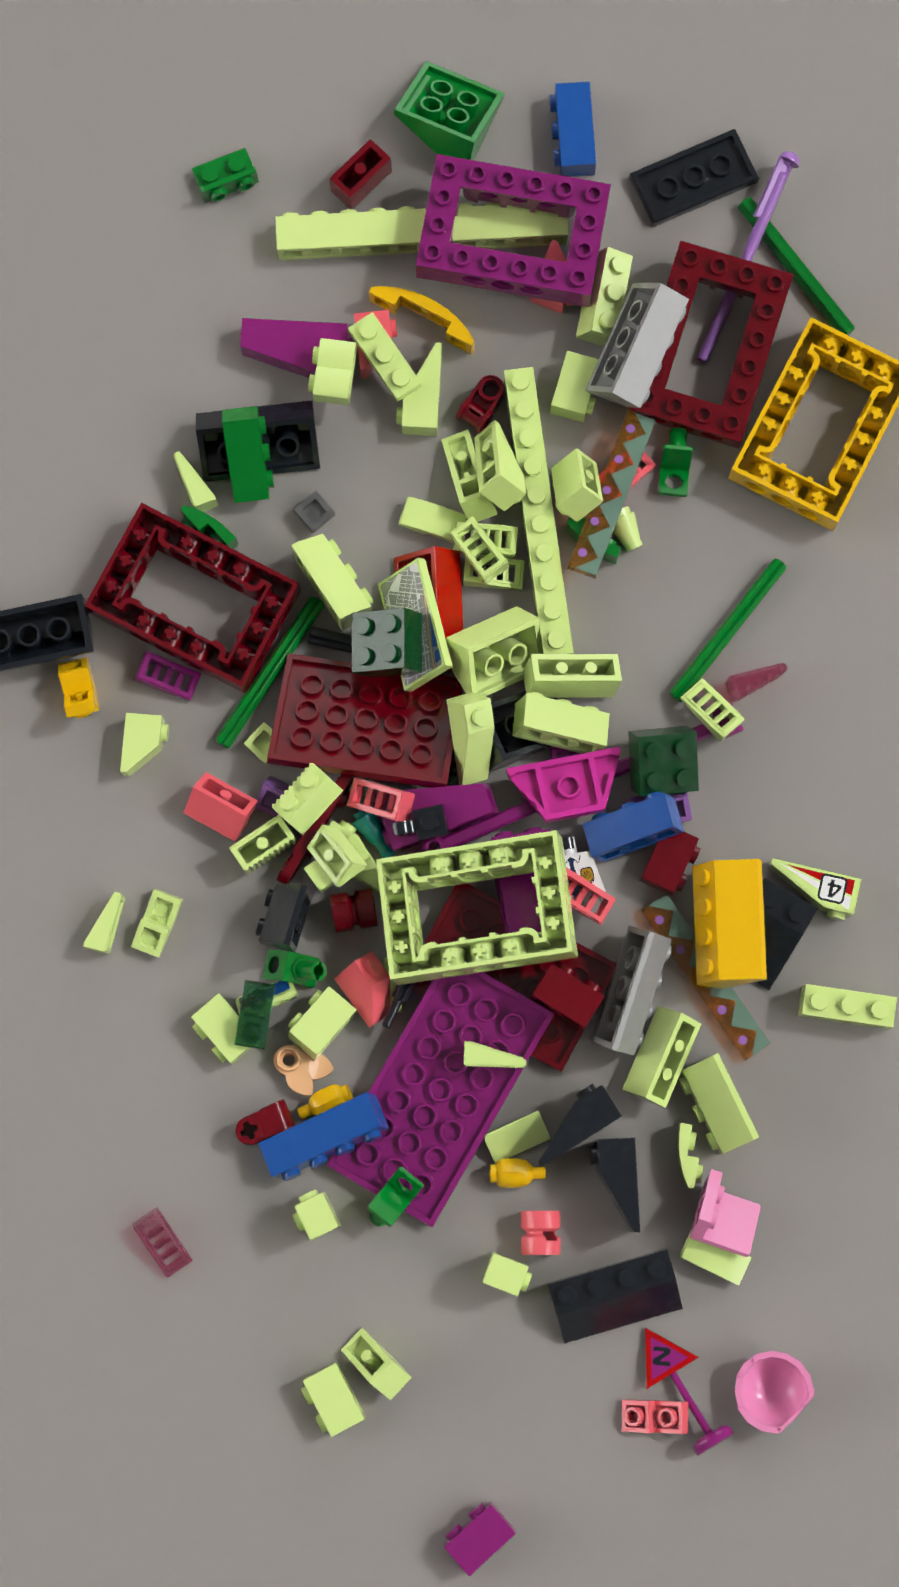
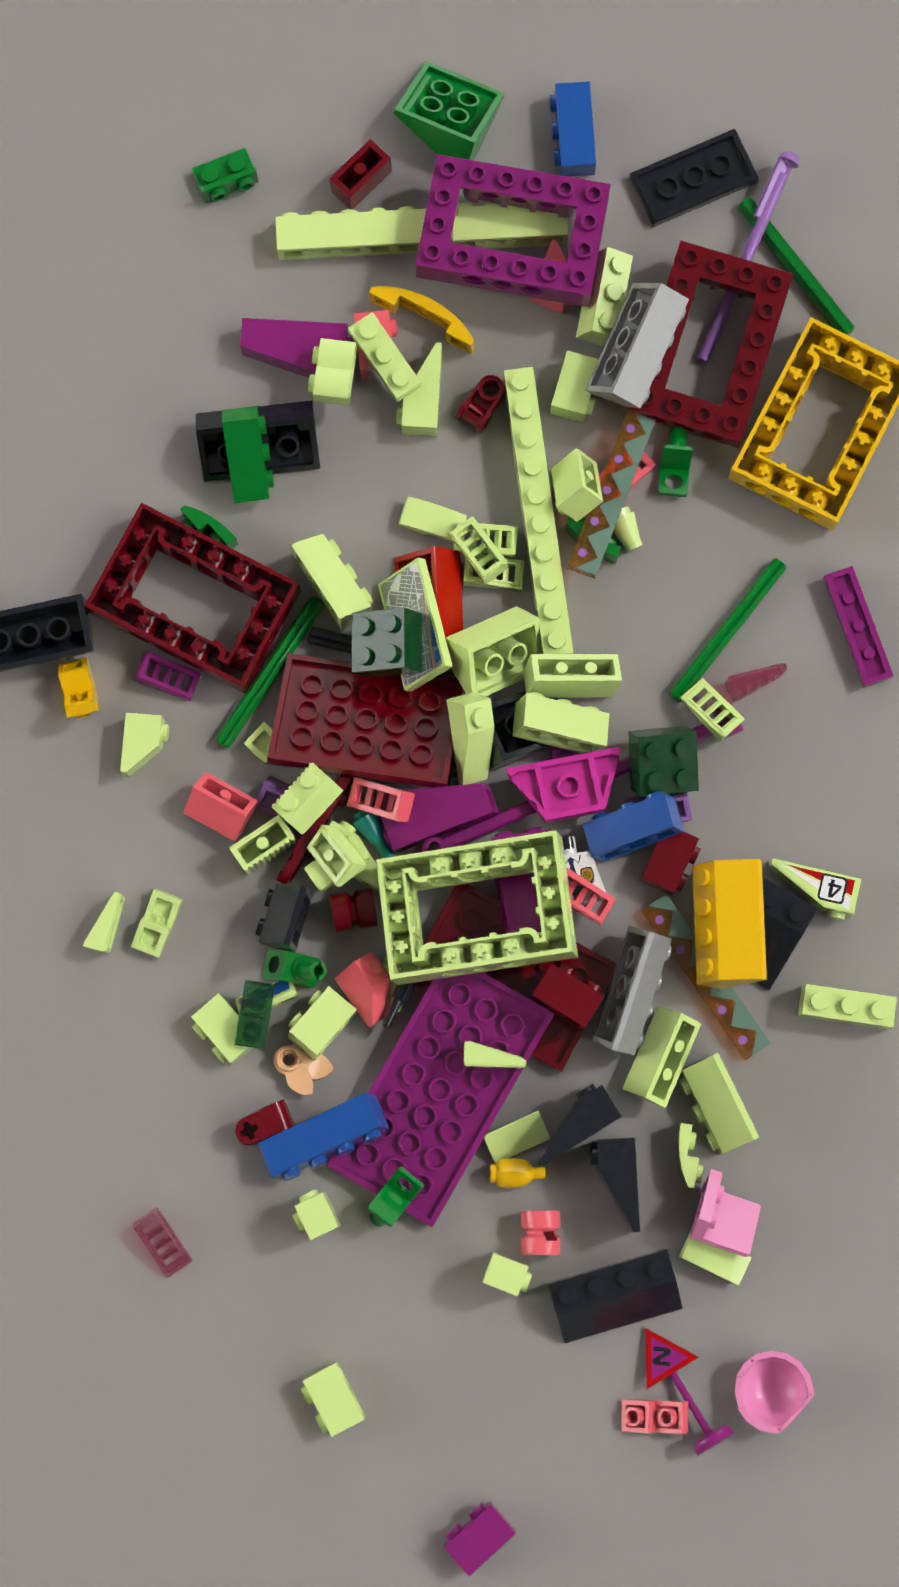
yellowish green slope [173,451,218,512] -> none
flat silver plate [294,491,336,534] -> none
yellow plant [298,1084,353,1119] -> none
yellowish green slope [341,1328,412,1401] -> none
black plate [392,804,450,841] -> none
yellowish green slope [441,429,497,522] -> none
yellowish green slope [474,420,526,511] -> none
none -> magenta plate [823,566,894,687]

